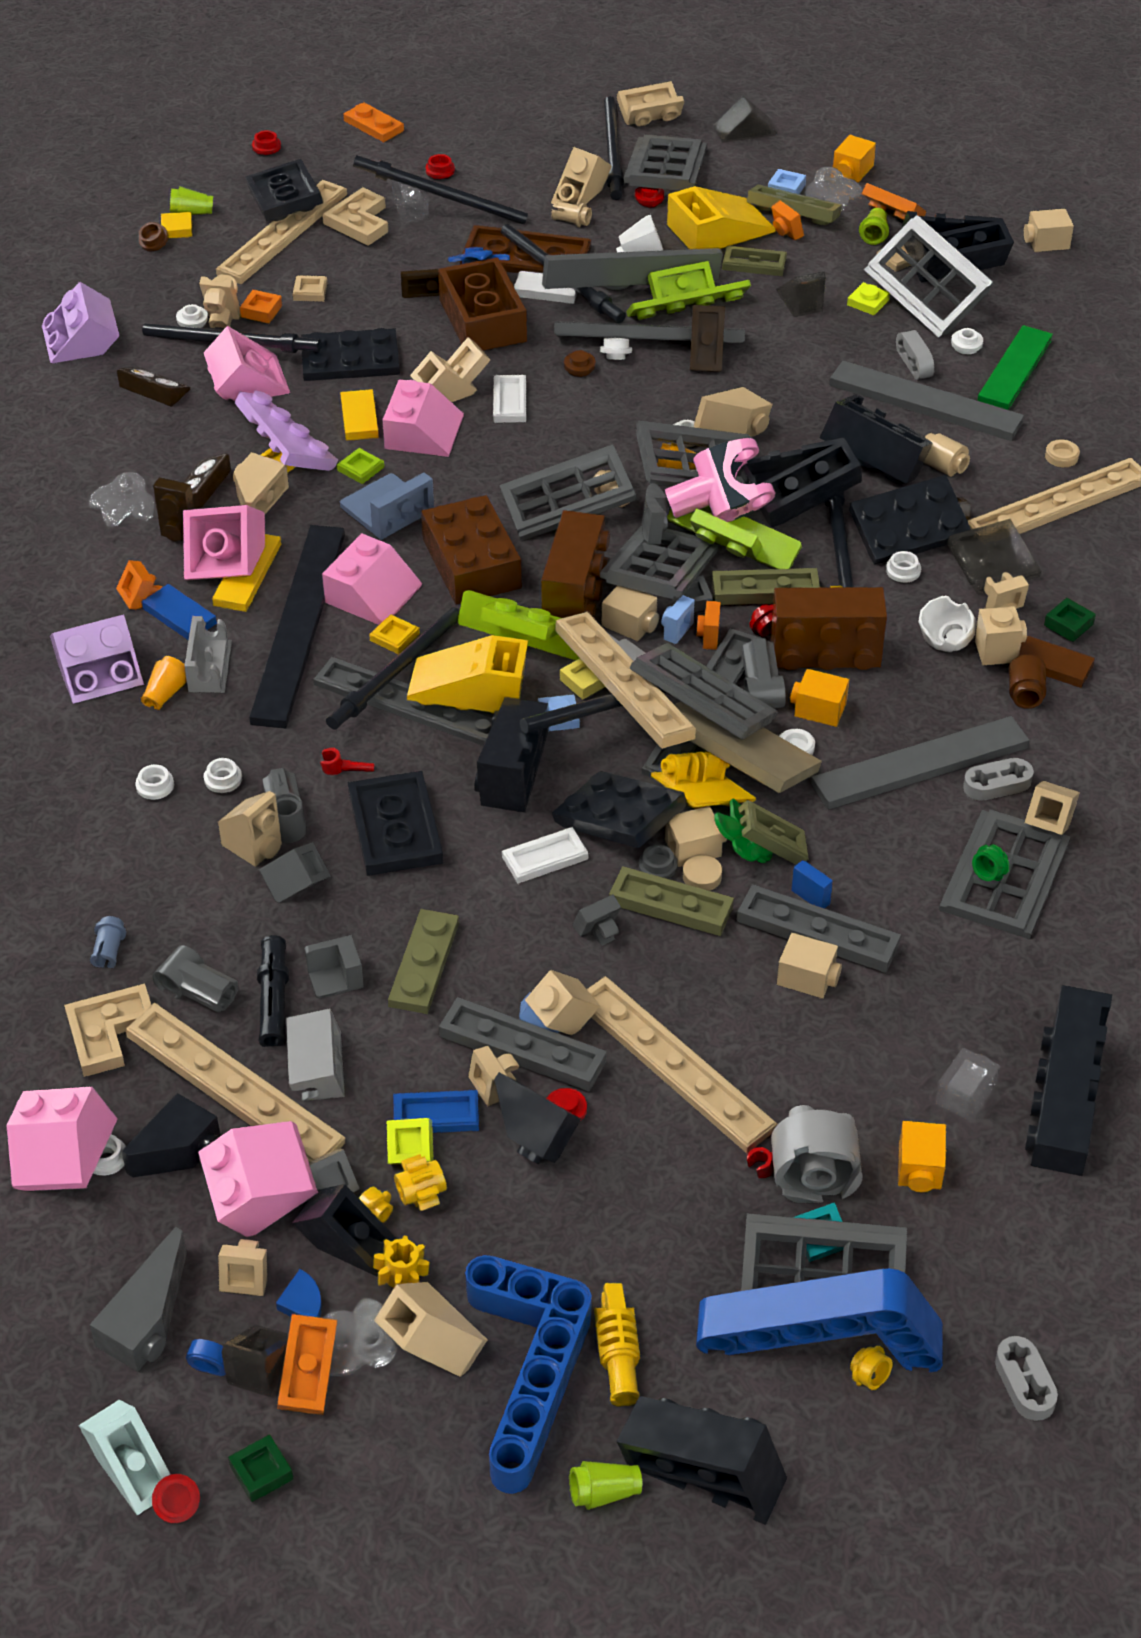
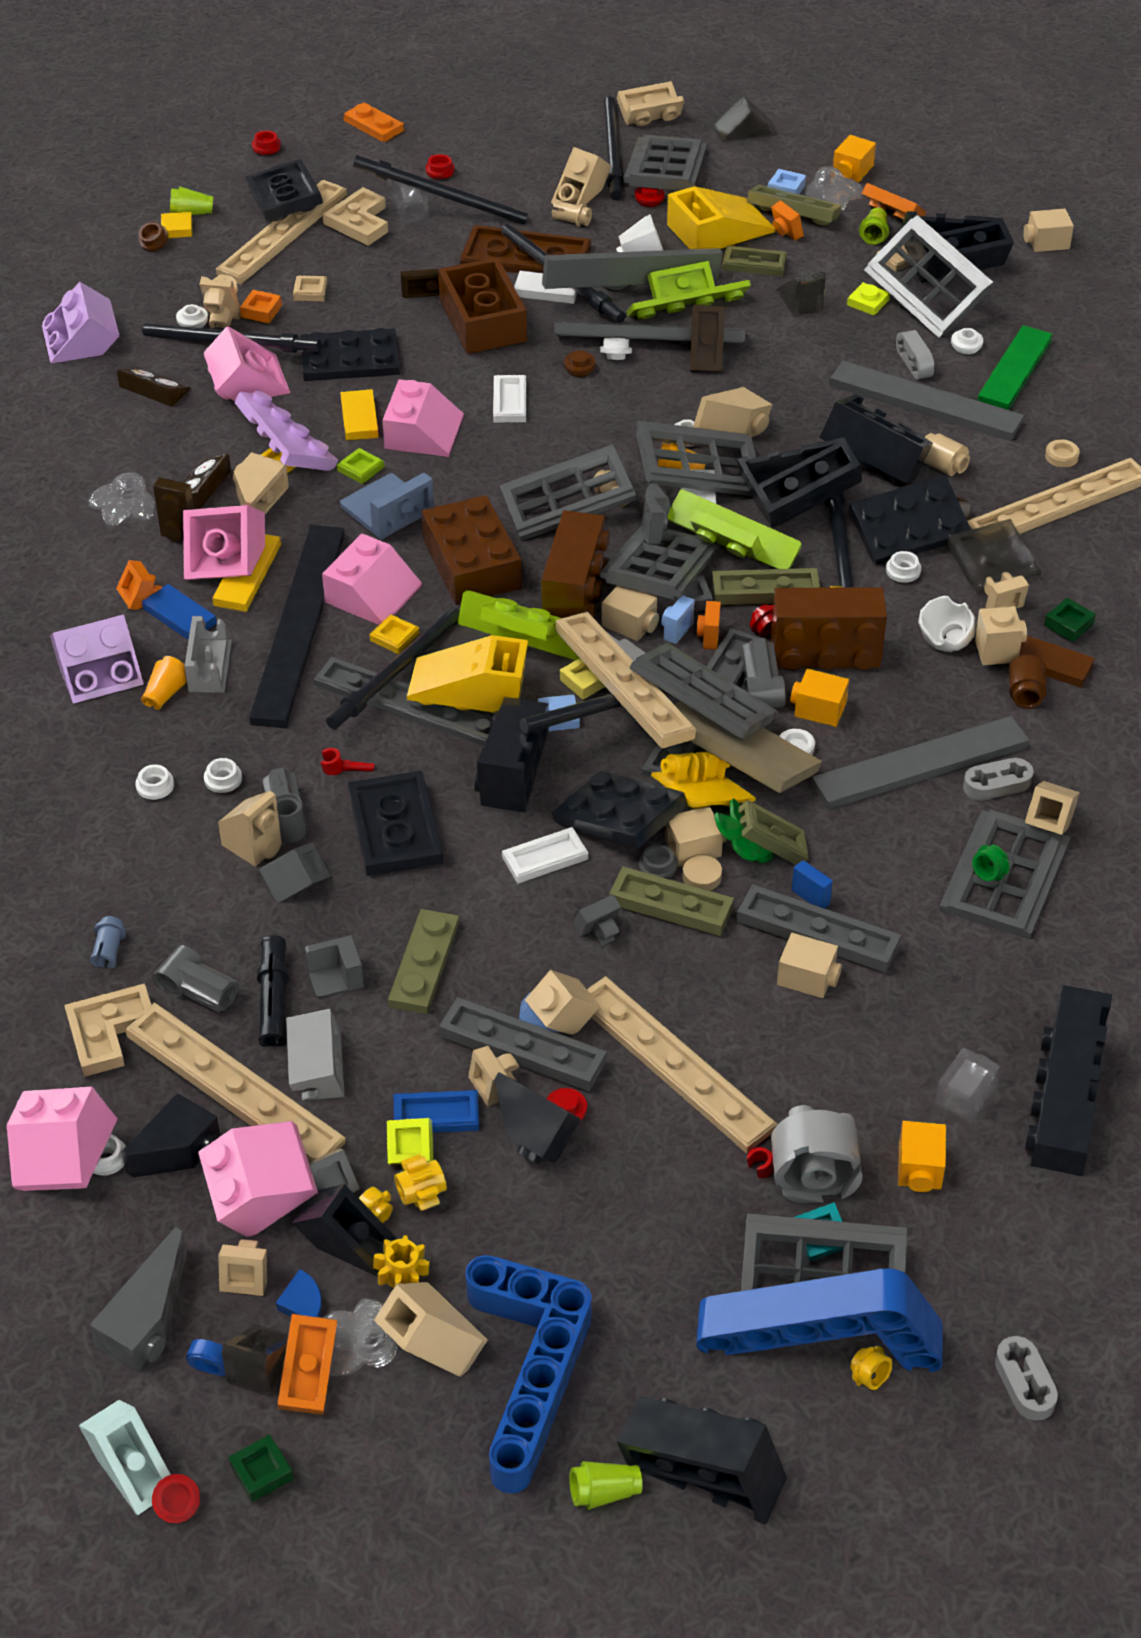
tan brick [410,338,490,402] -> none
blue plate [448,247,510,264] -> none
yellow hinge [594,1283,640,1407] -> none
bright pink connector [665,438,775,522] -> none

